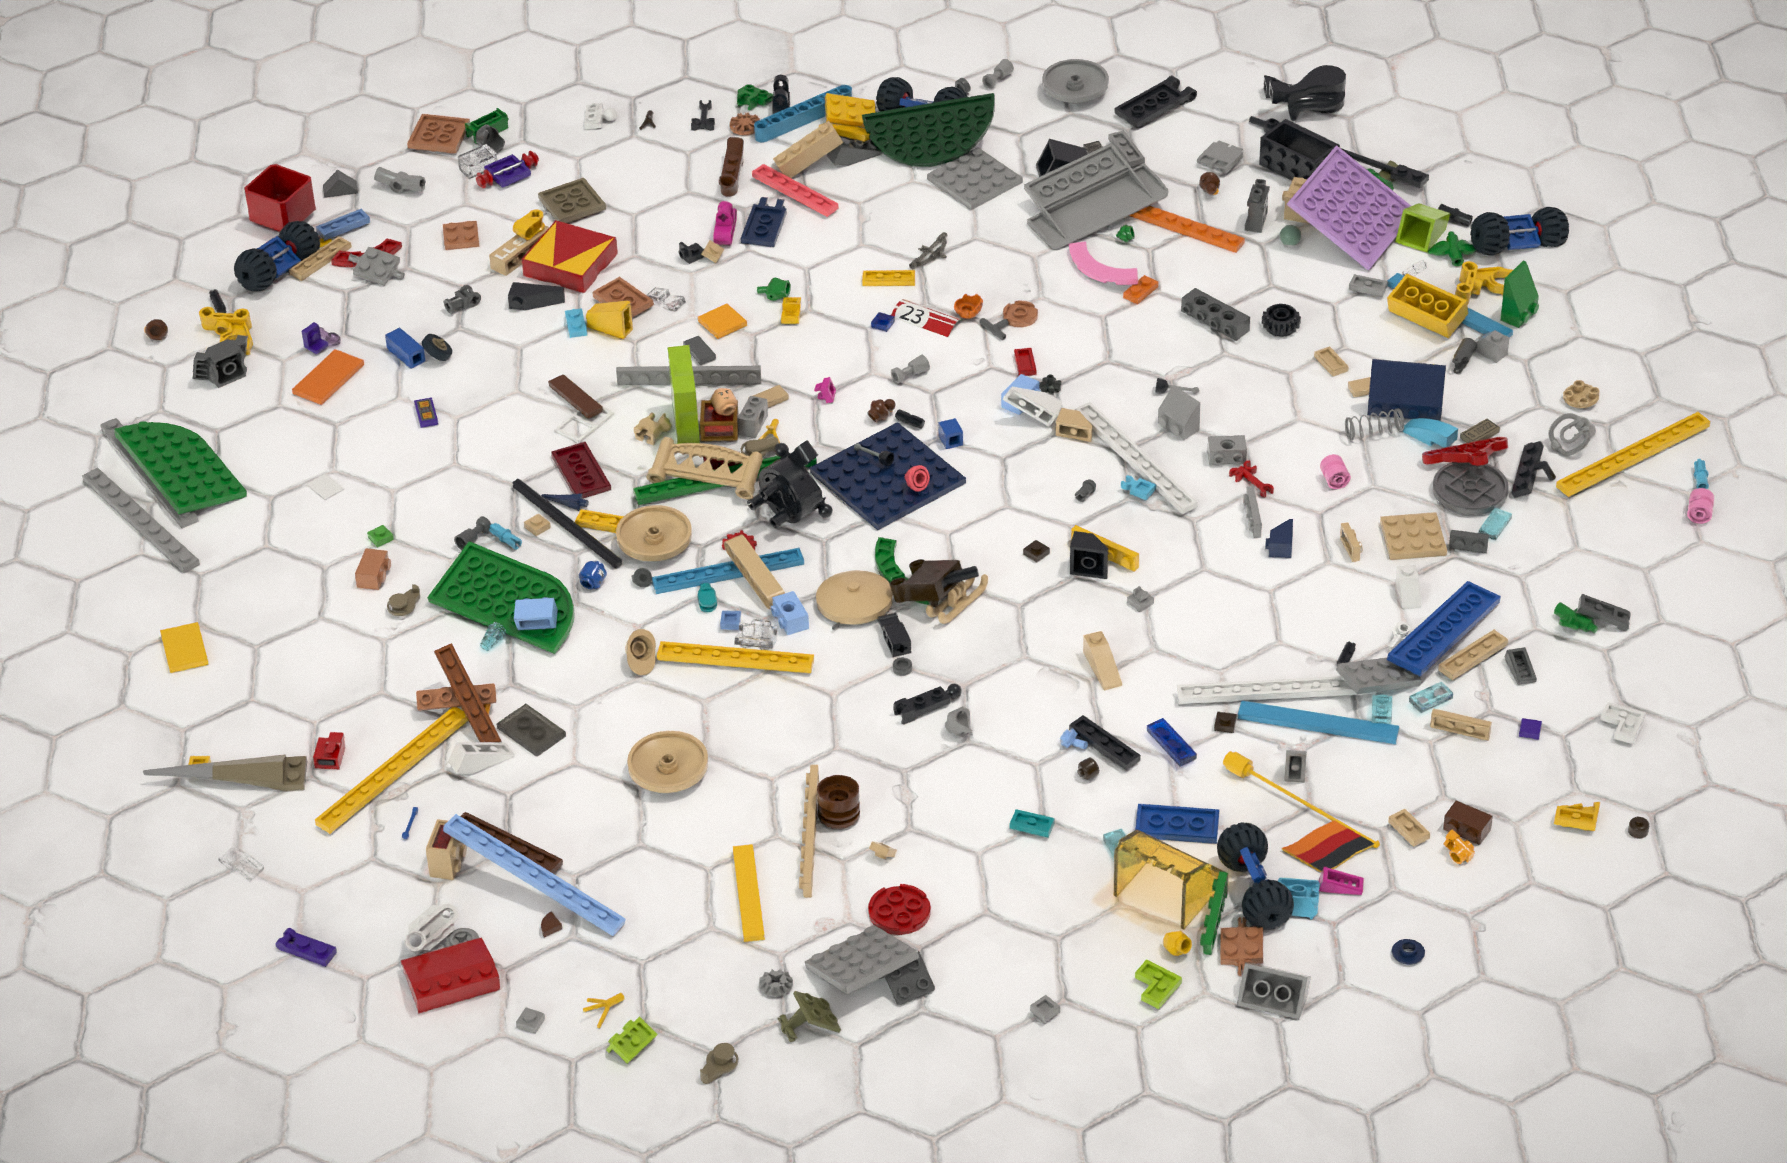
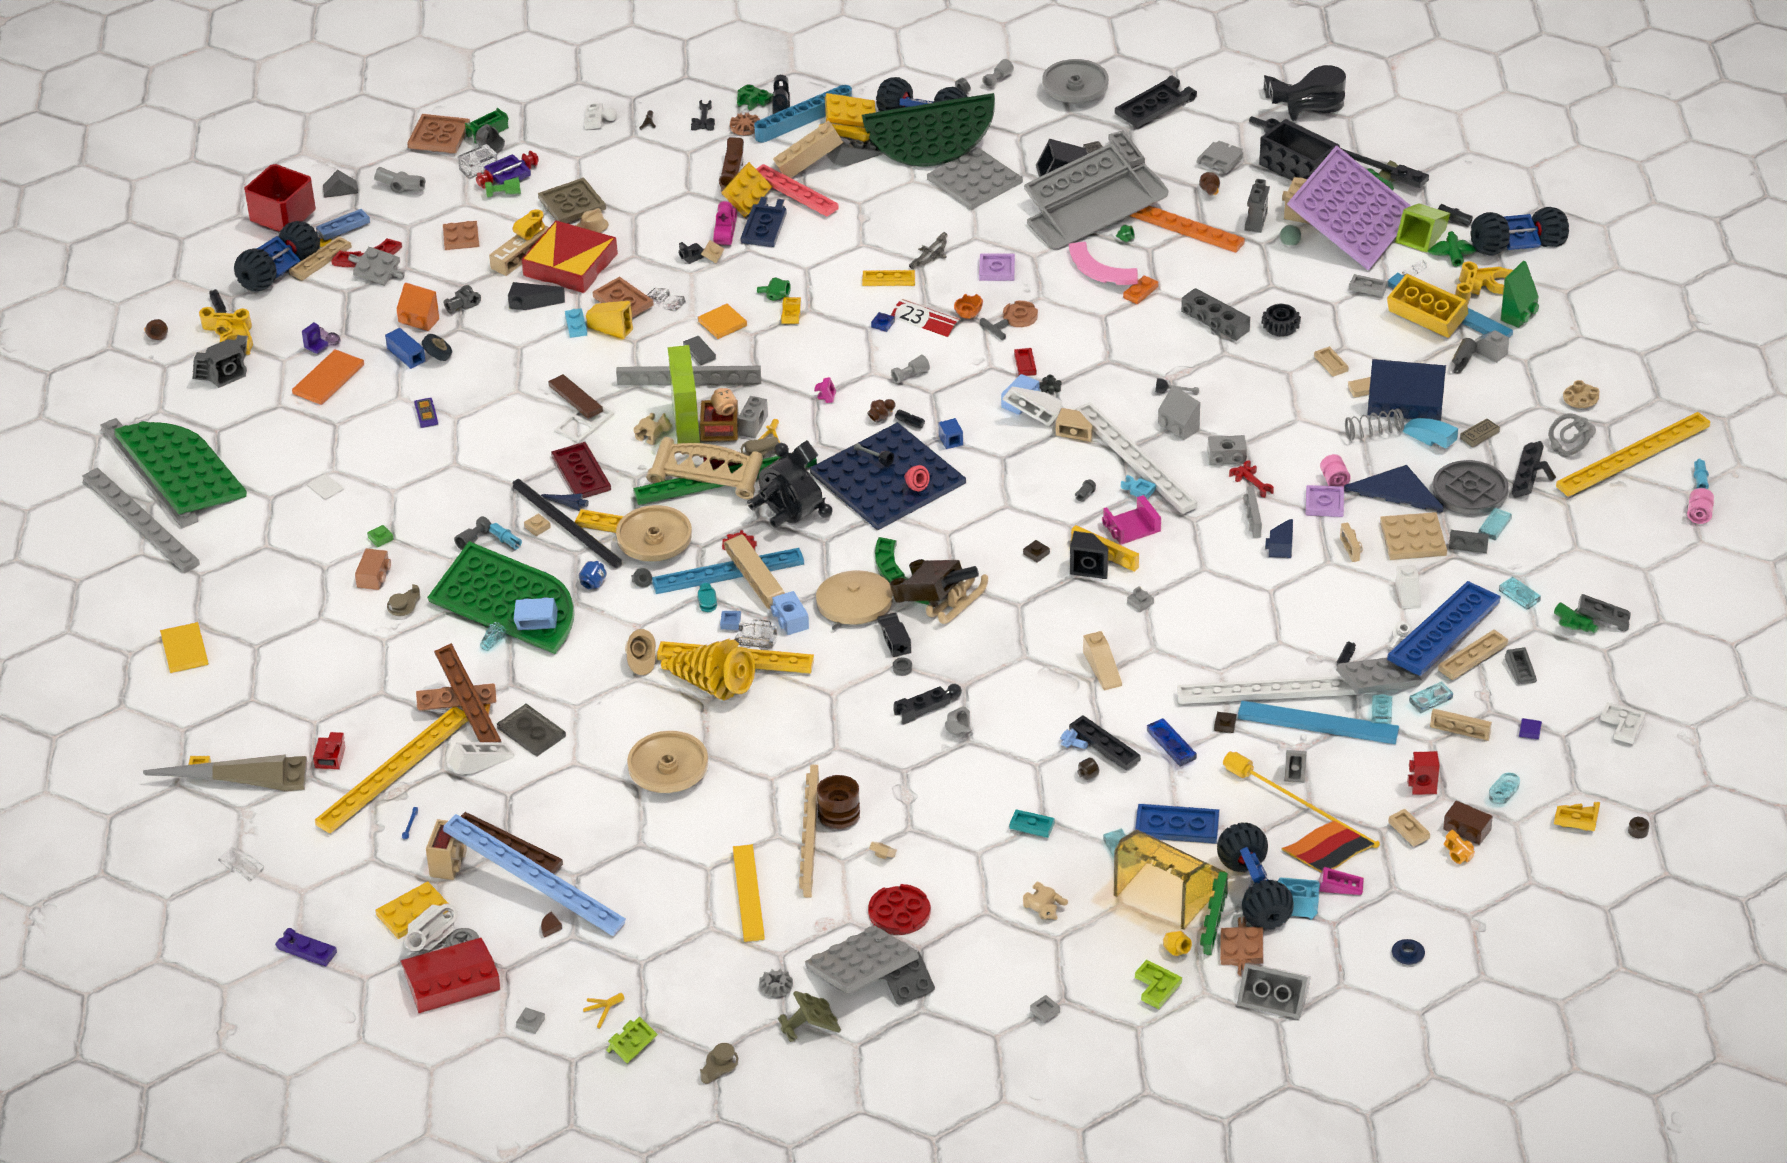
tan tile [748,385,789,408] -> none
red beam [1422,437,1508,466] -> none
none -> yellow plate [375,881,449,939]
none -> orange slope [396,282,440,331]
none -> bright green piece [485,177,521,198]
none -> tan piece [575,208,609,233]
none -> yellow plant [661,638,755,701]
none -> yellow plate [721,162,772,218]
none -> lavender tile [979,253,1015,281]
none -> tan animal [1023,881,1068,920]
none -> dark pink panel [1102,495,1161,545]
none -> lavender tile [1306,485,1344,517]
none -> dark blue tile [1344,464,1443,513]
none -> red brick [1407,751,1440,795]
none -> clear light blue plate [1489,772,1520,804]
none -> clear light blue plate [1499,576,1541,610]

